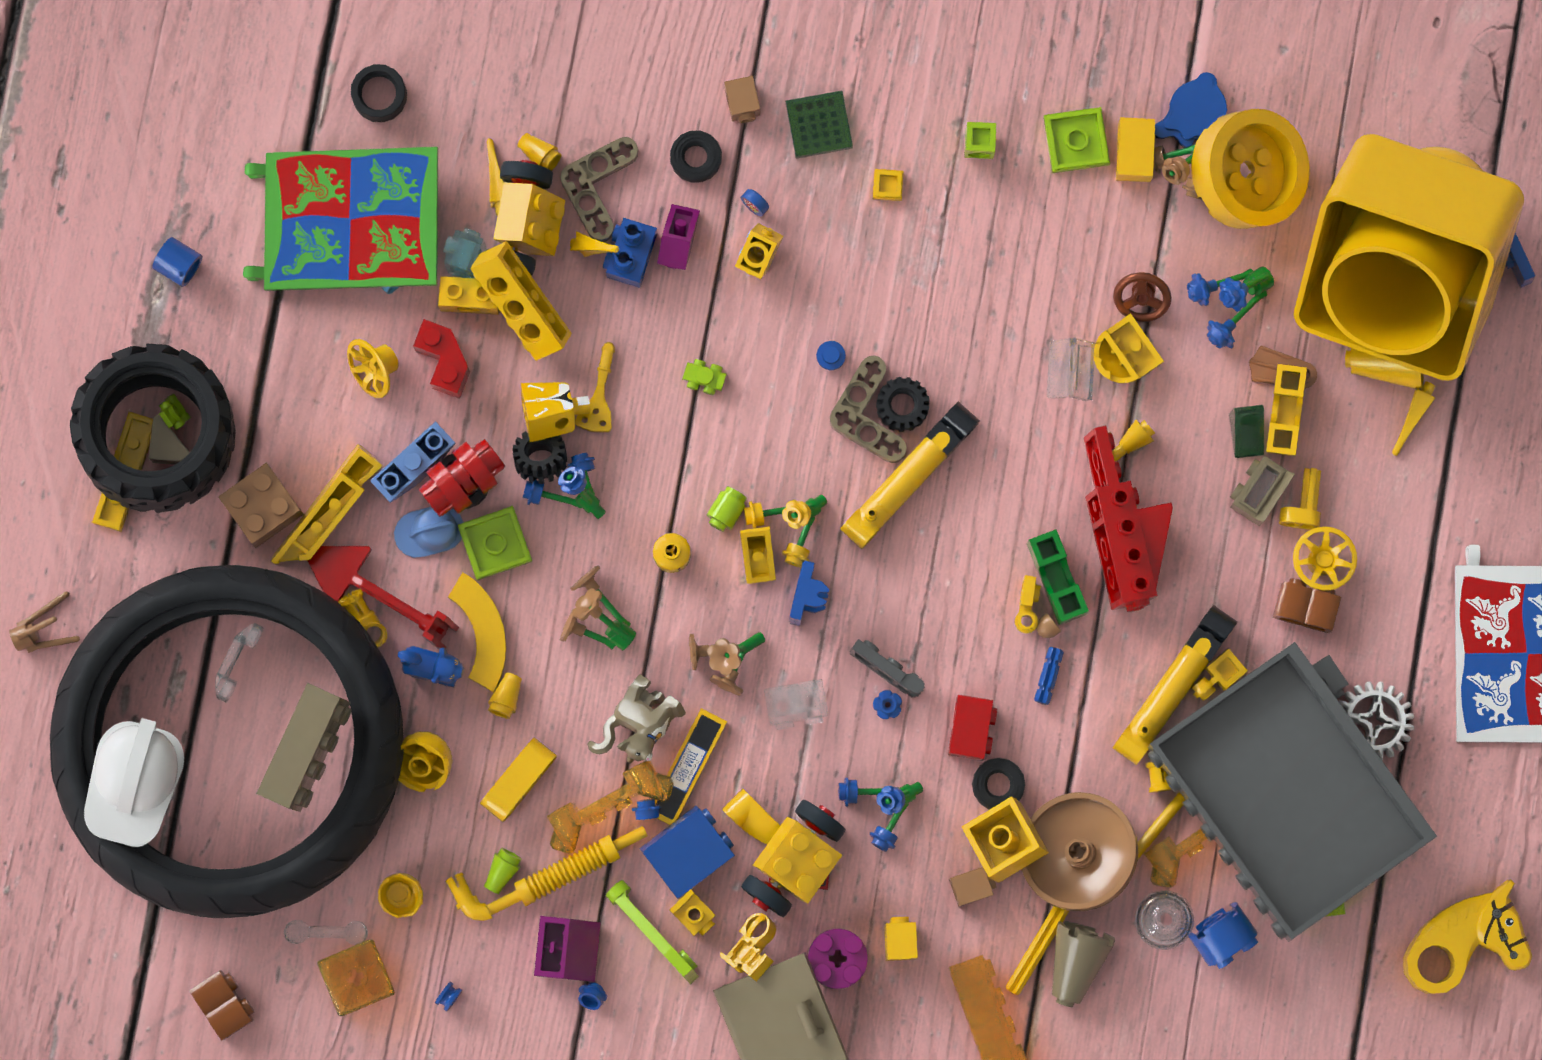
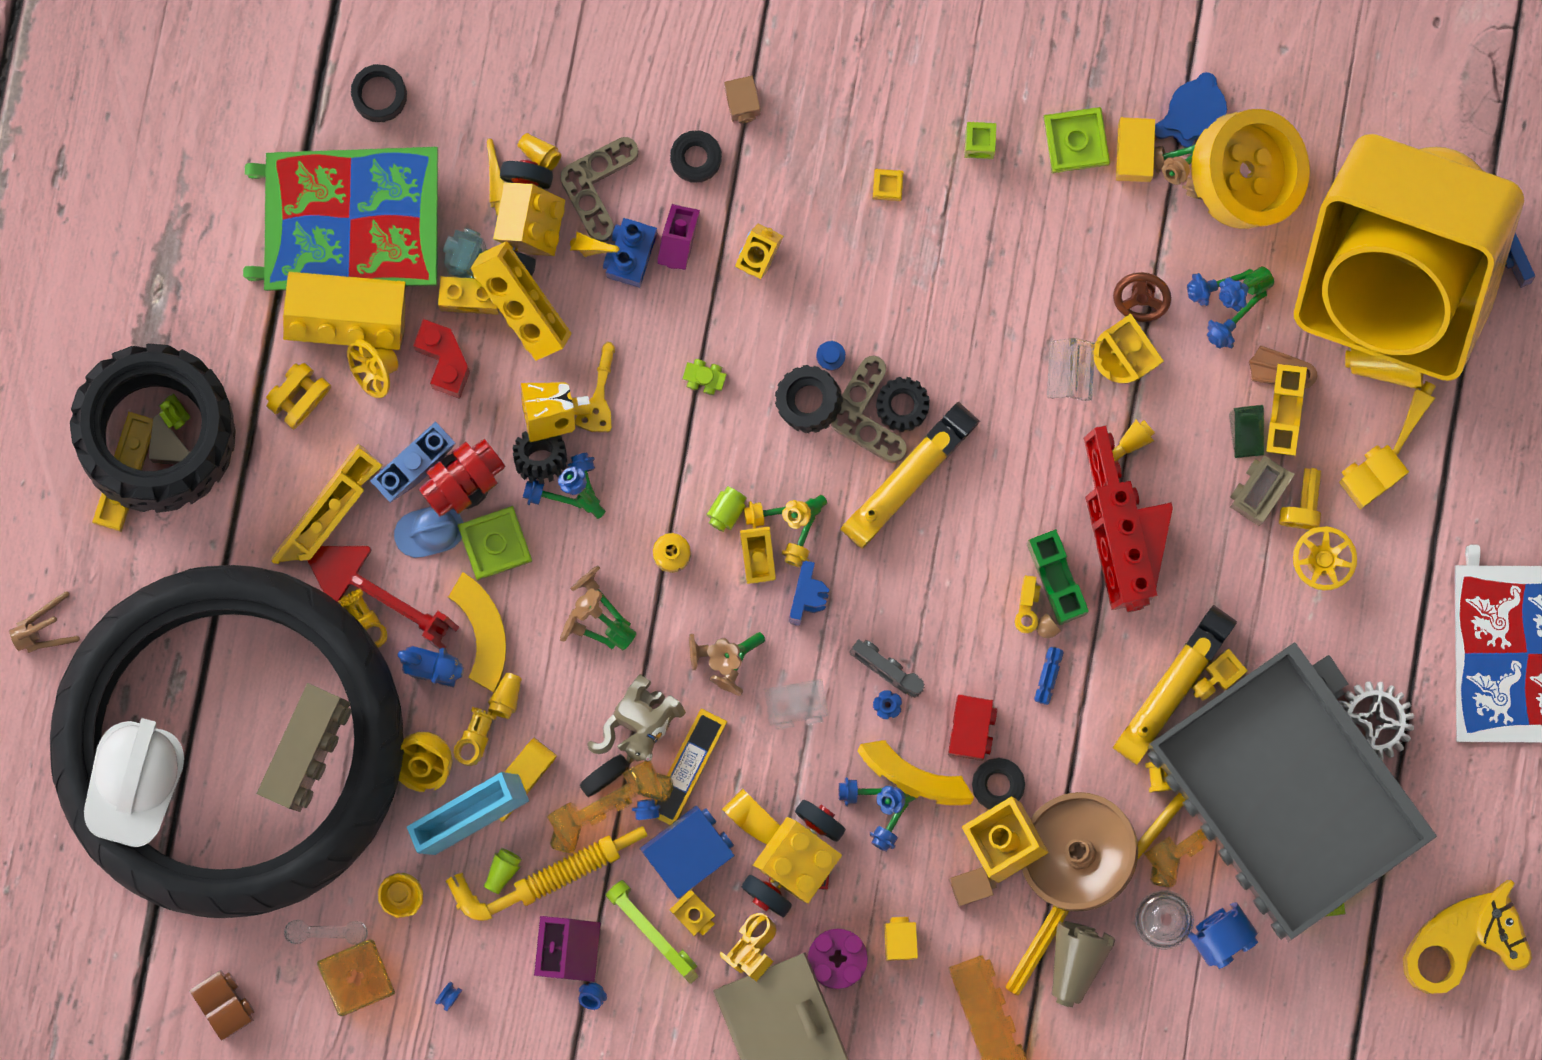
blue piece [152,237,203,287] -> none
clear bar [215,623,264,703] -> none
medium nougat brick [218,462,304,548] -> none
blue tile [740,189,769,217] -> none
clear green tile [785,91,853,159] -> none
dark orange brick [1272,578,1341,633] -> none
none -> yellow brick [266,362,332,430]
none -> yellow slope [283,272,406,350]
none -> medium azure brick [407,772,529,855]
none -> yellow connector [453,707,497,766]
none -> black tyre [579,754,630,797]
none -> black tyre [775,365,843,433]
none -> yellow tile [857,740,974,805]
none -> yellow brick [1339,444,1409,510]

